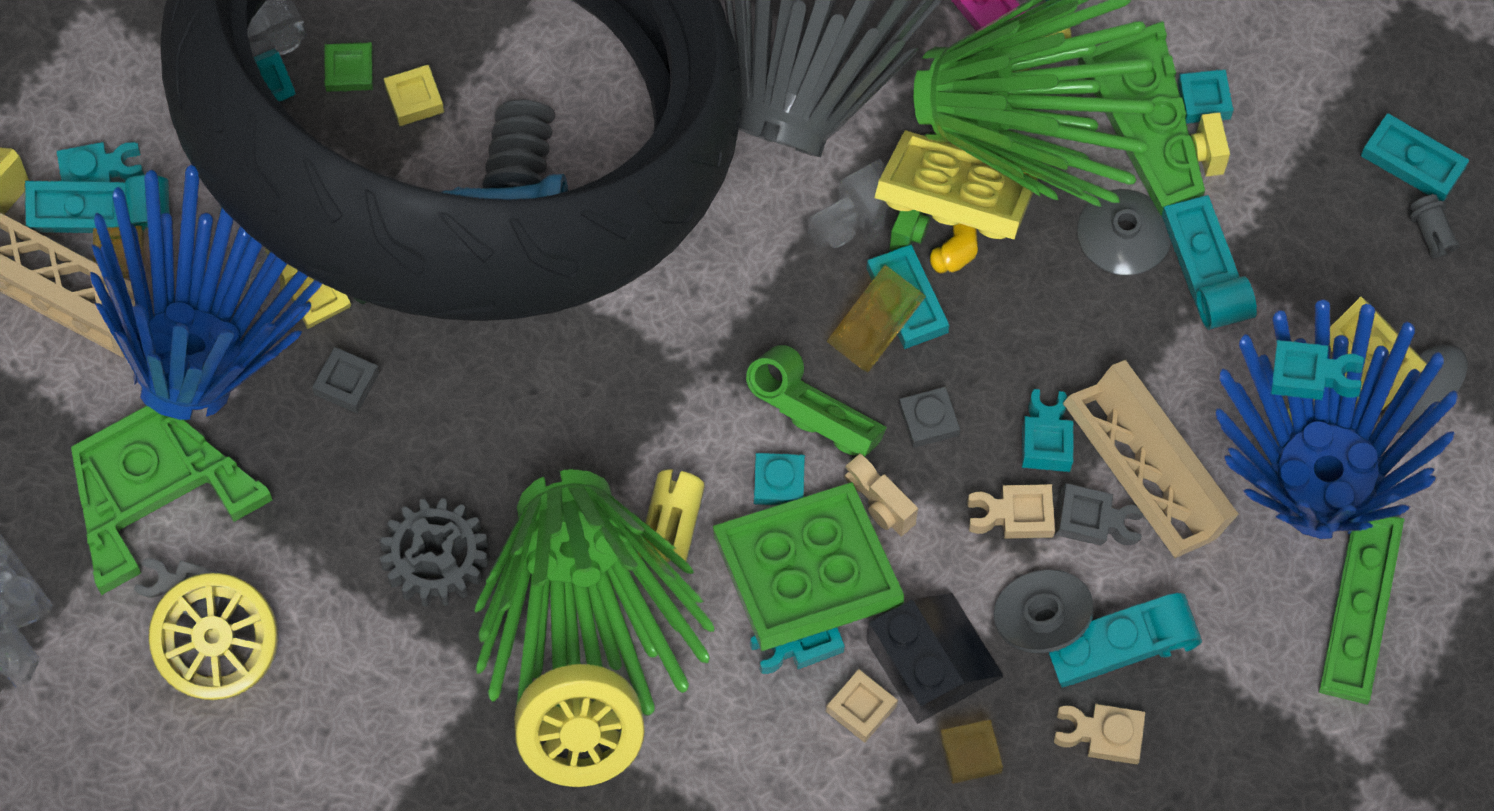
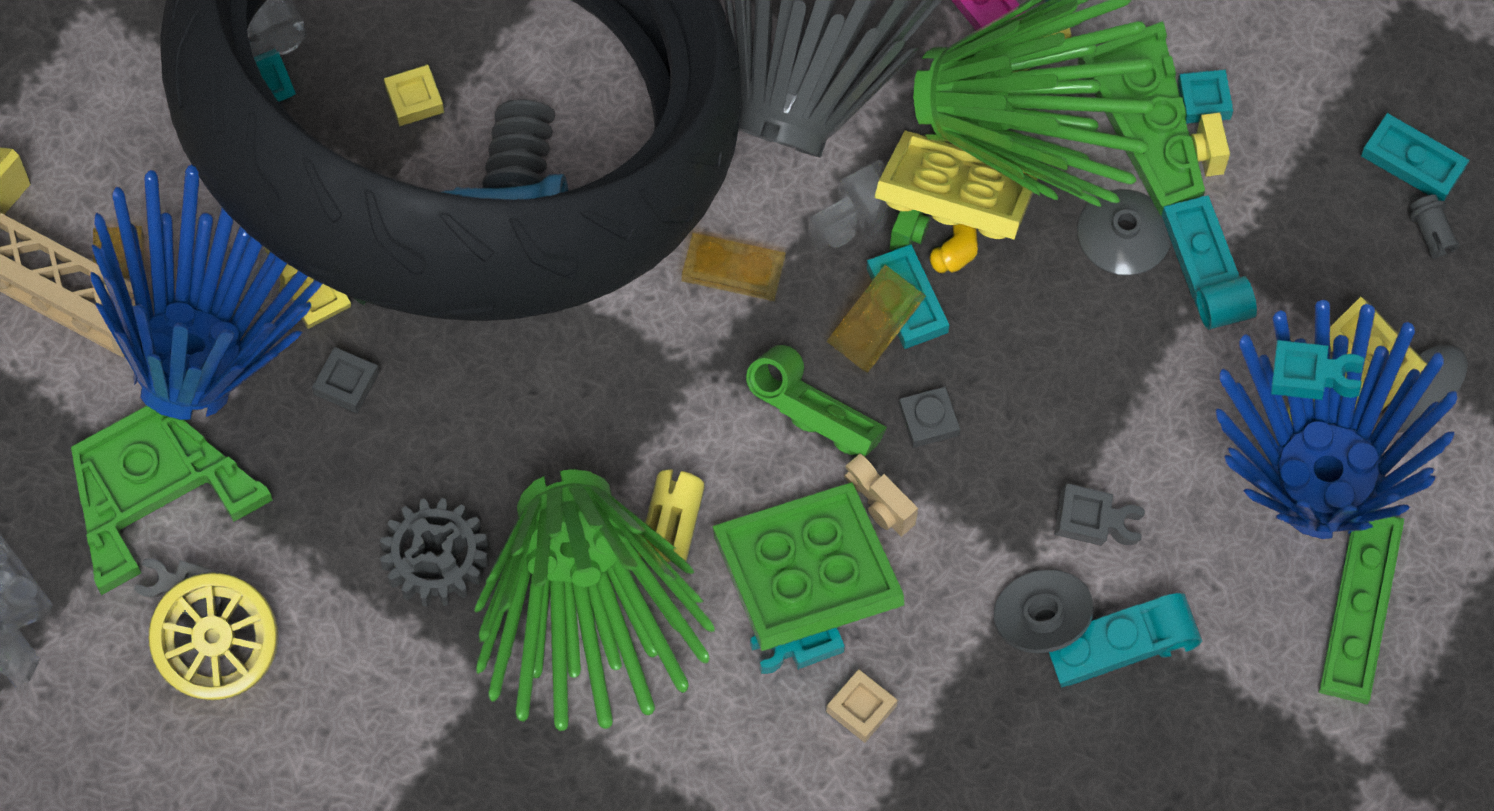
teal plate [24,175,170,233] -> none
teal plate [56,142,144,182] -> none
bright green tile [325,43,373,92] -> none
light yellow wheel [514,664,644,787] -> none
teal plate [754,453,805,505] -> none
black slope [866,593,1004,724] -> none
clear yellow plate [940,720,1003,784] -> none
tan plate [967,484,1055,539] -> none
teal plate [1022,389,1073,472] -> none
tan plate [1054,704,1145,765] -> none
tan fence [1063,360,1239,558] -> none
none -> clear yellow plate [682,233,786,301]

